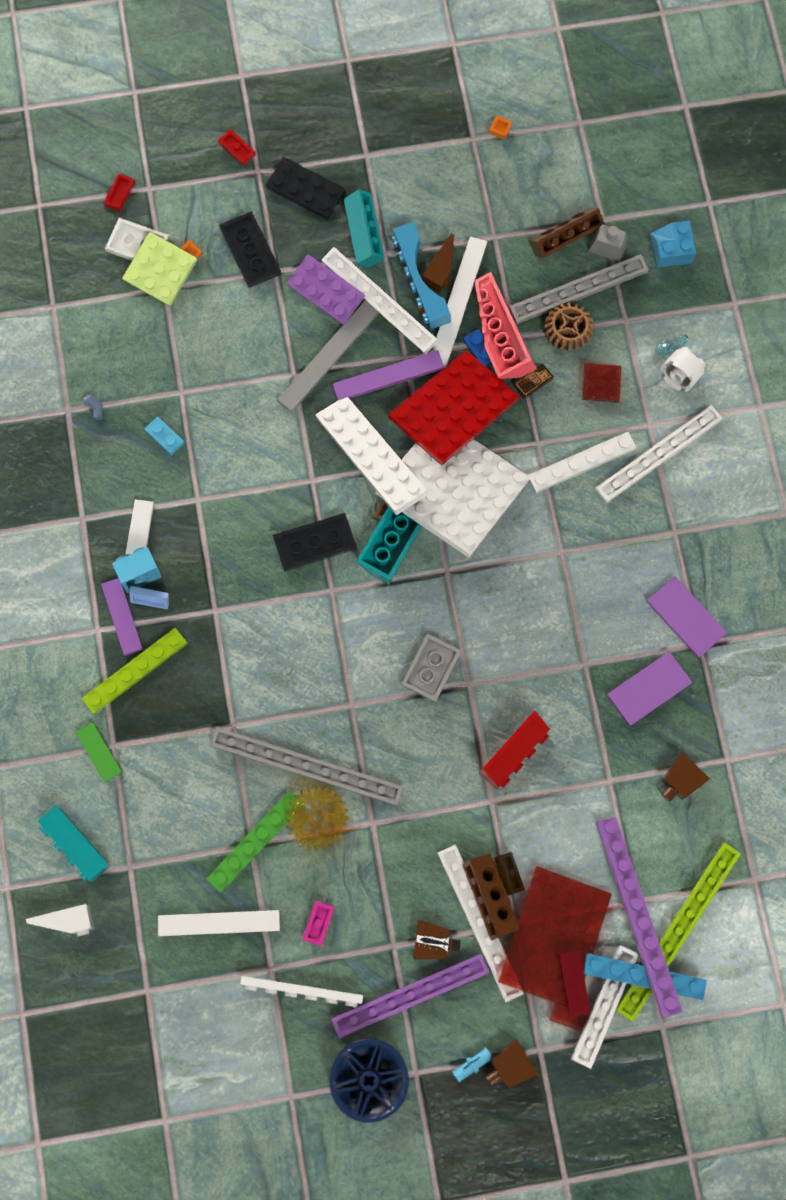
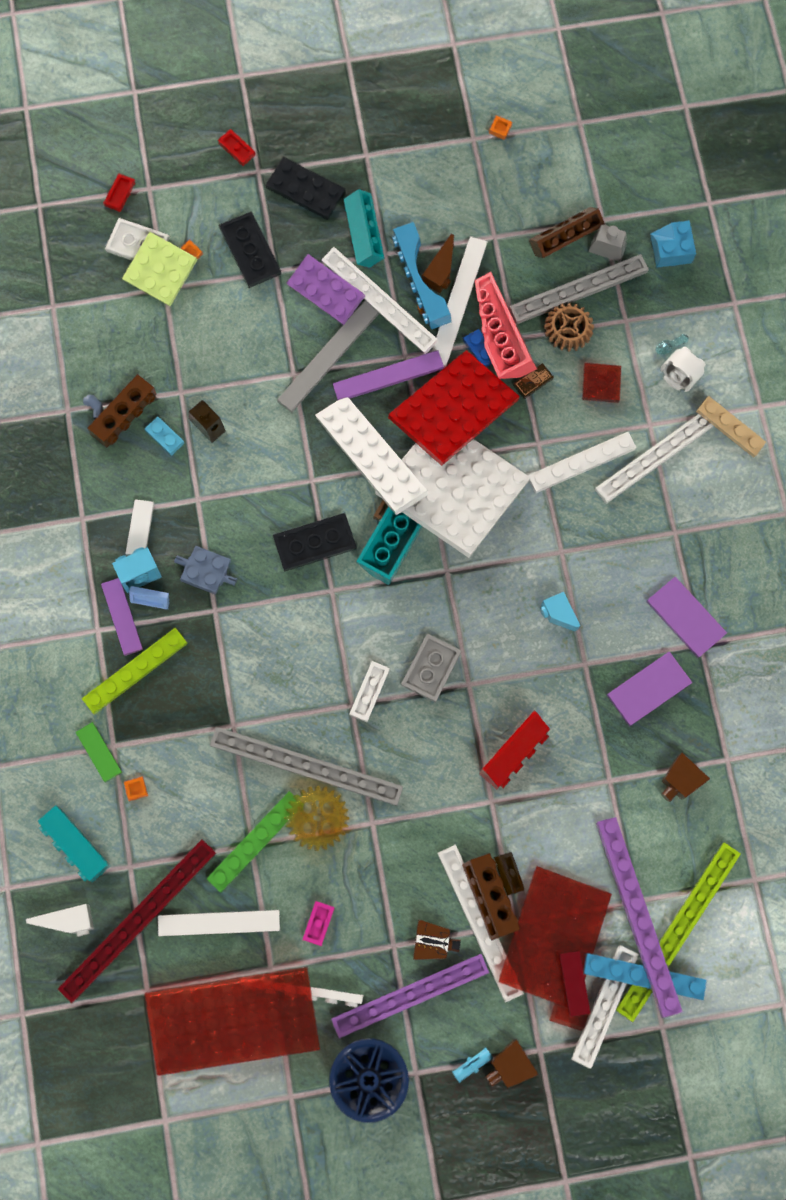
none -> dark red plate [58,839,217,1003]
none -> reddish brown brick [87,374,157,448]
none -> orange tile [124,776,148,802]
none -> clear red plate [145,966,320,1076]
none -> sand blue plate [174,546,237,595]
none -> dark brown torso [188,400,226,443]
none -> white plate [349,661,390,722]
none -> medium azure slope [540,592,580,632]
none -> tan plate [696,396,766,458]

